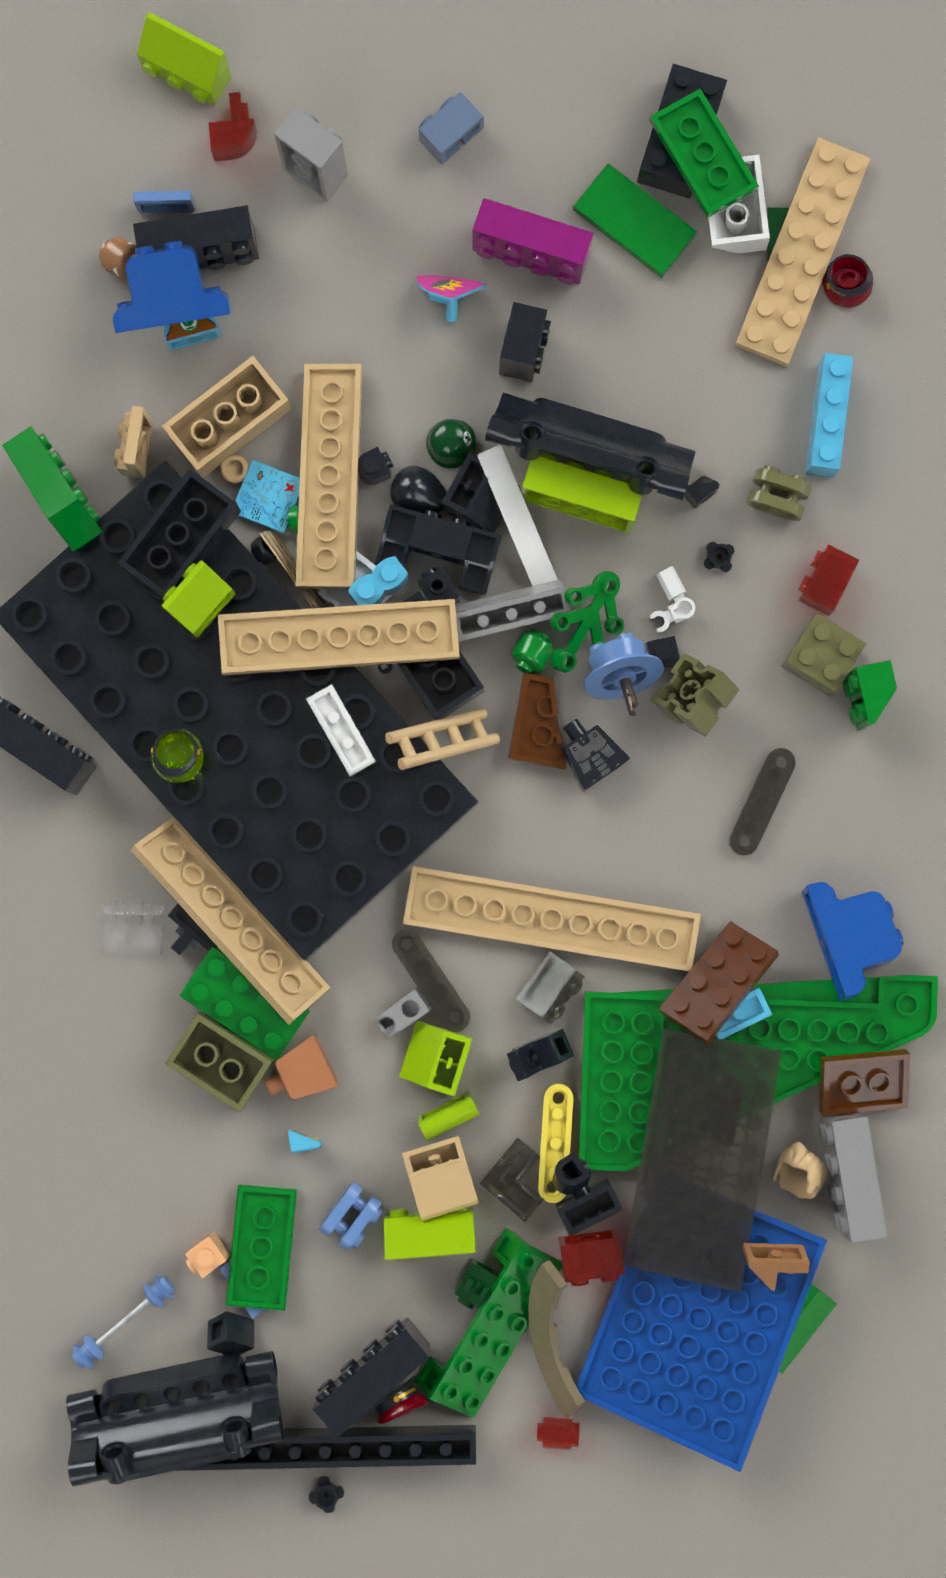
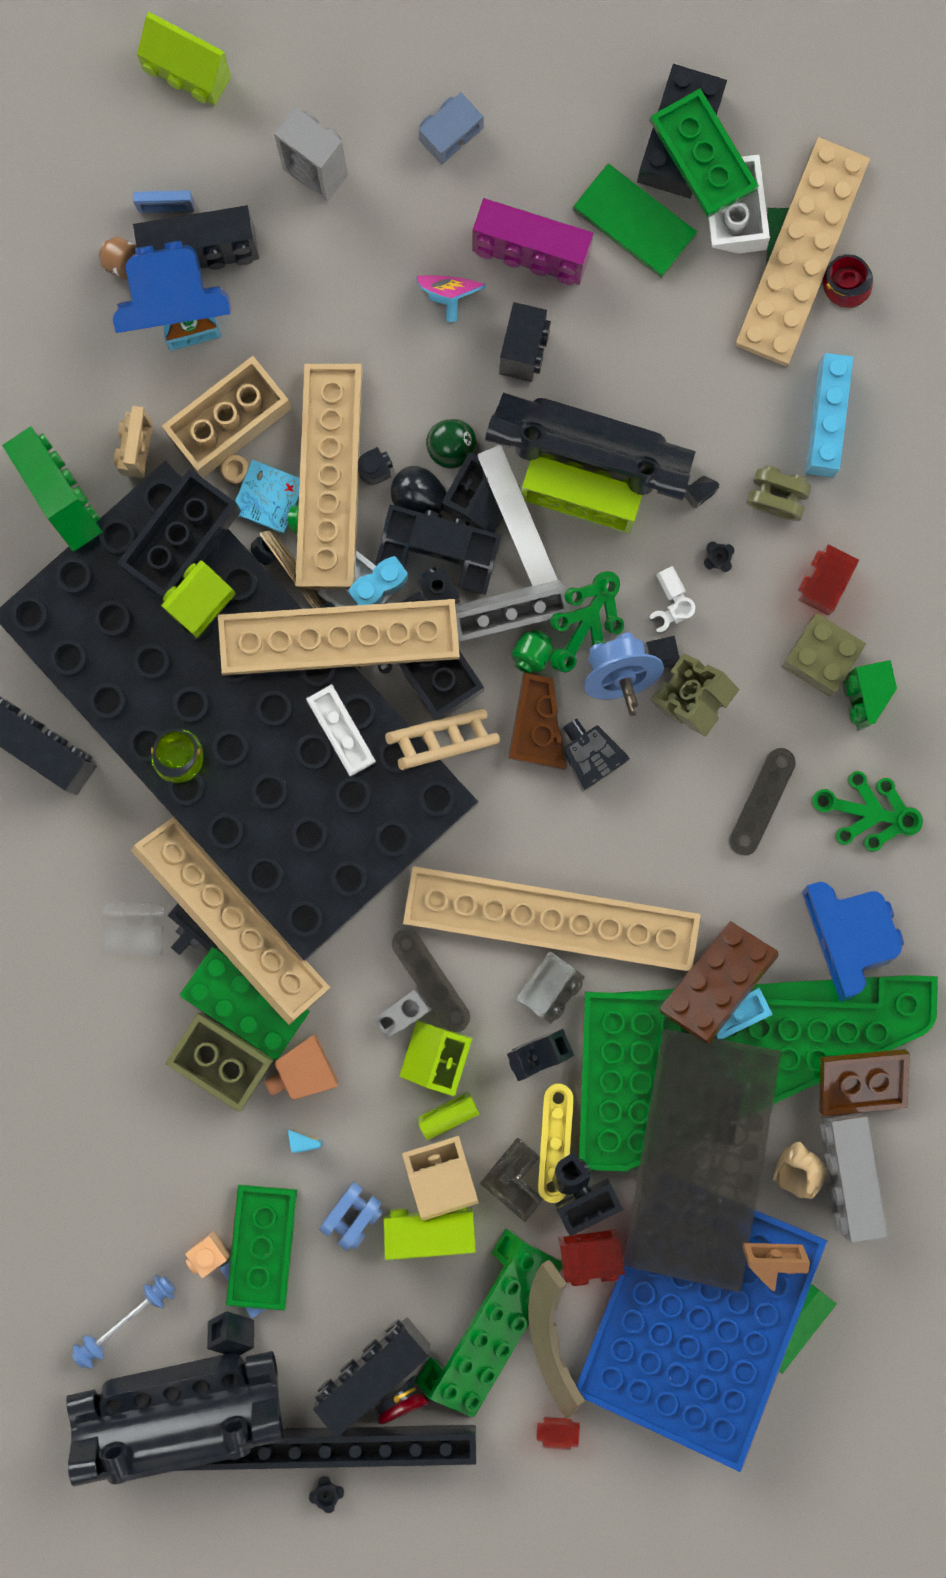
clear red brick [208,92,257,161] -> none
dark green brick [455,1258,498,1309] -> none
none -> green plant [811,771,923,852]

